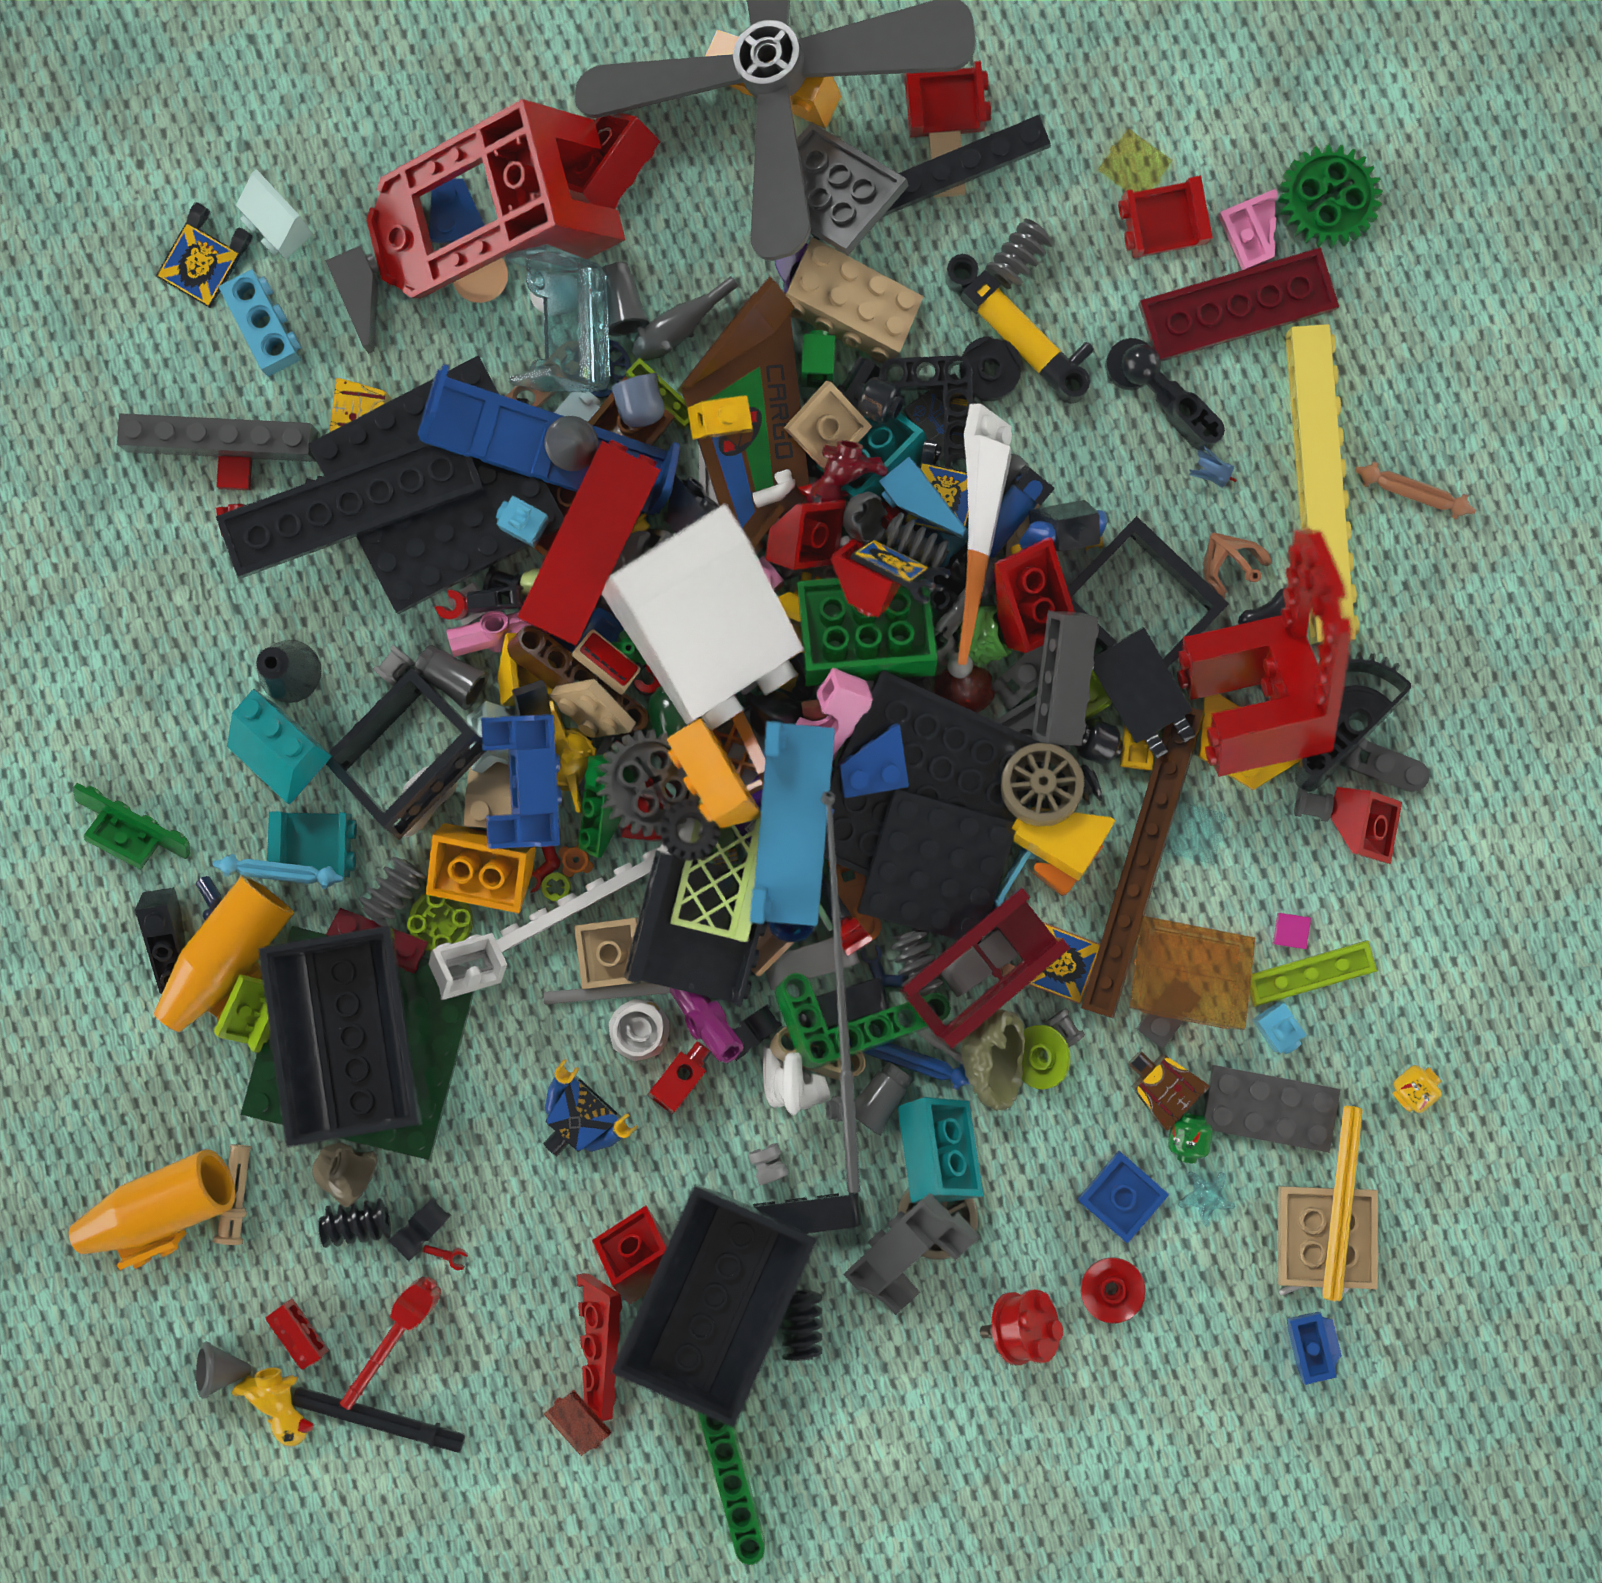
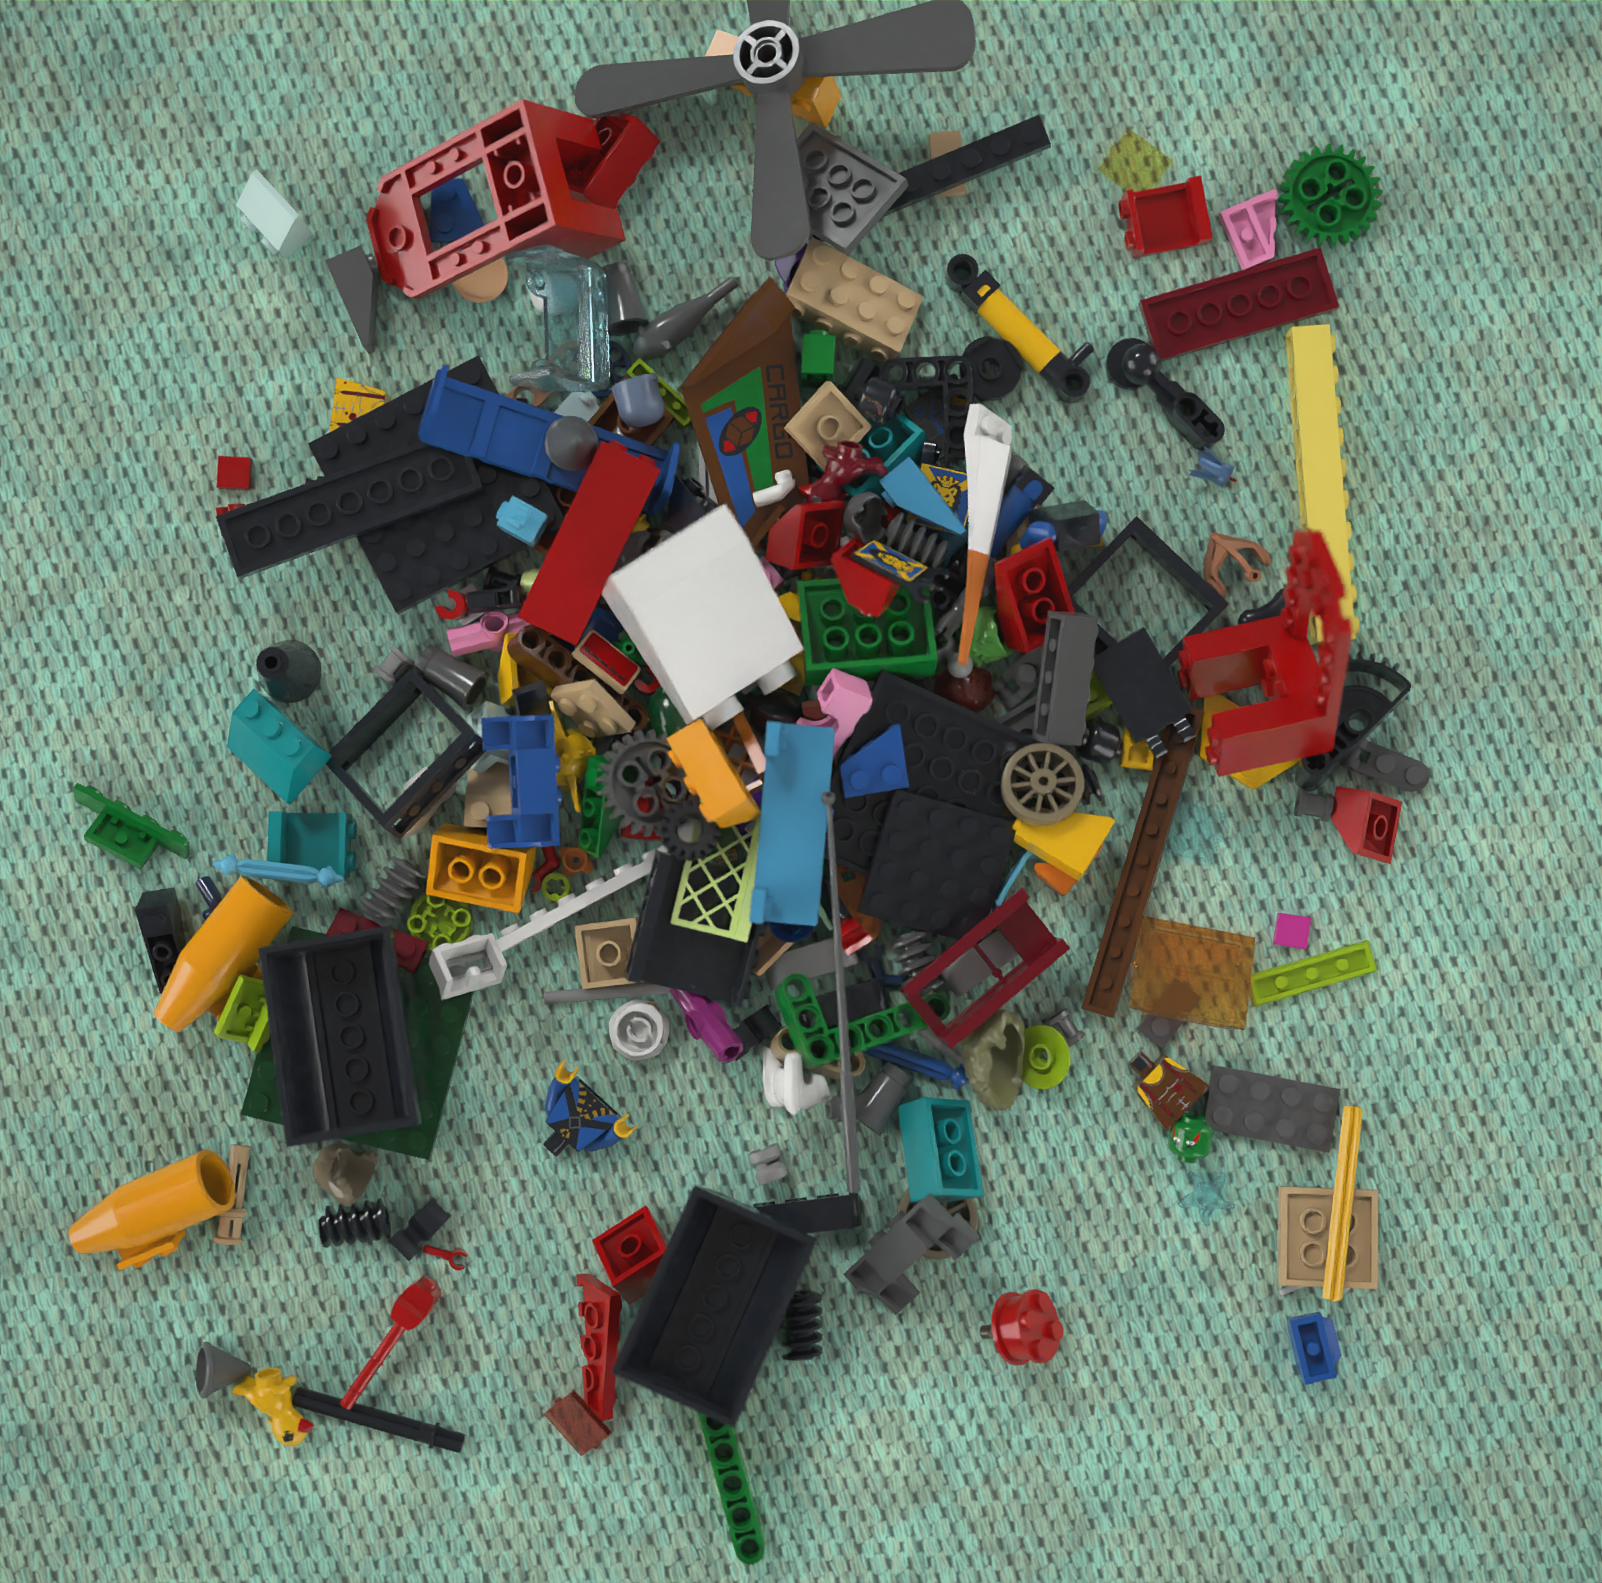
dark grey brick [117,413,318,462] -> none
flag [156,202,253,308] -> none
medium azure brick [218,269,302,377] -> none
red bracket [266,1298,329,1370] -> none
red torso [647,1041,712,1115] -> none
yellow torso [687,396,753,440] -> none
black arm [789,652,816,701] -> none
red panel [904,61,991,138] -> none
dark grey piece [986,218,1054,289] -> none
flag [1001,922,1100,1004] -> none
blue plate [1077,1151,1169,1244] -> none
red dish [1080,1257,1146,1323] -> none
medium azure brick [1252,1002,1306,1054] -> none
nougat wheel [1355,461,1476,519] -> none
yellow head [1392,1065,1442,1113] -> none

